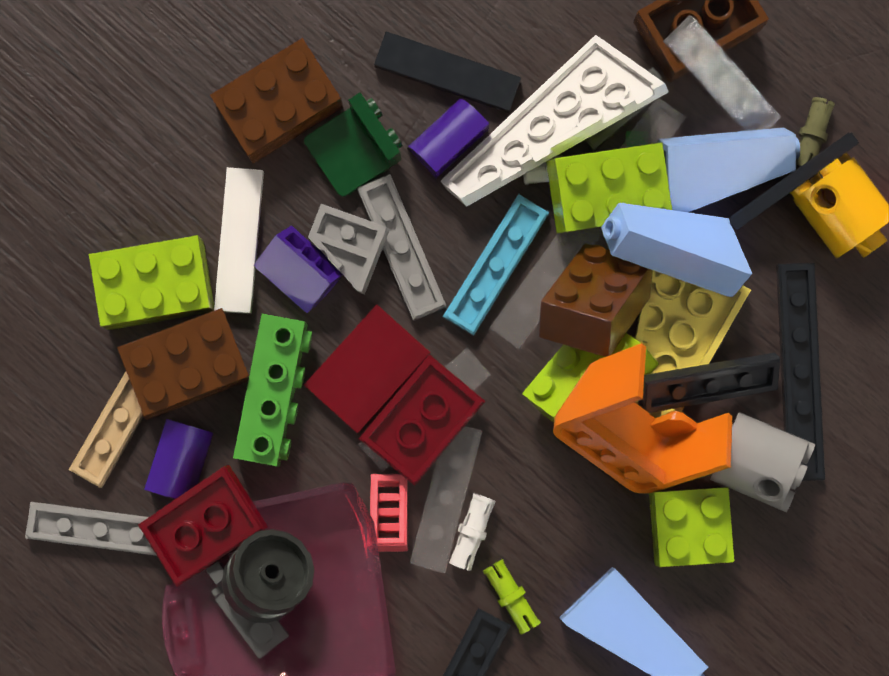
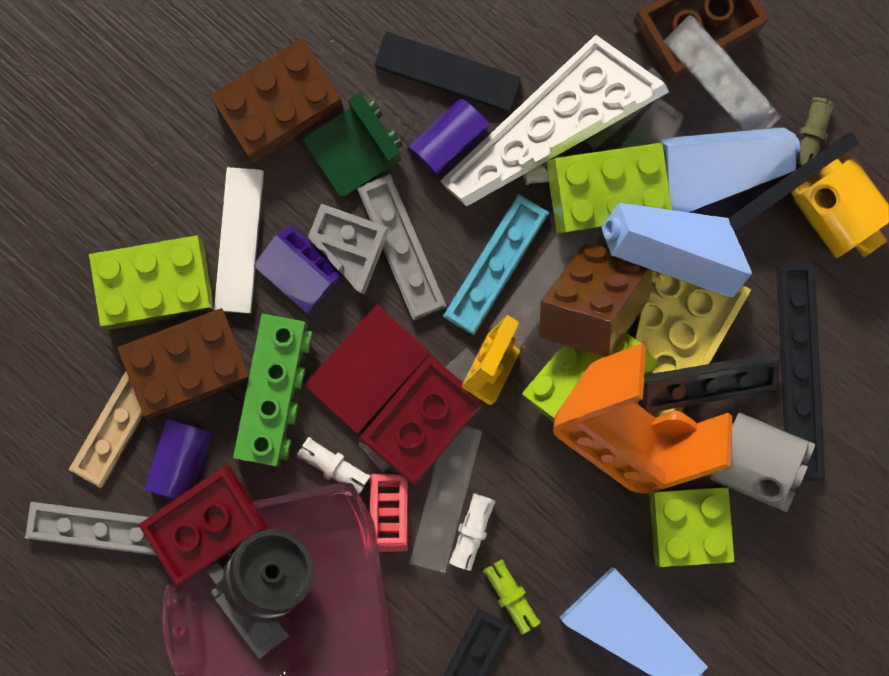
none -> white pin [296,437,370,495]
none -> yellow bracket [461,315,520,405]

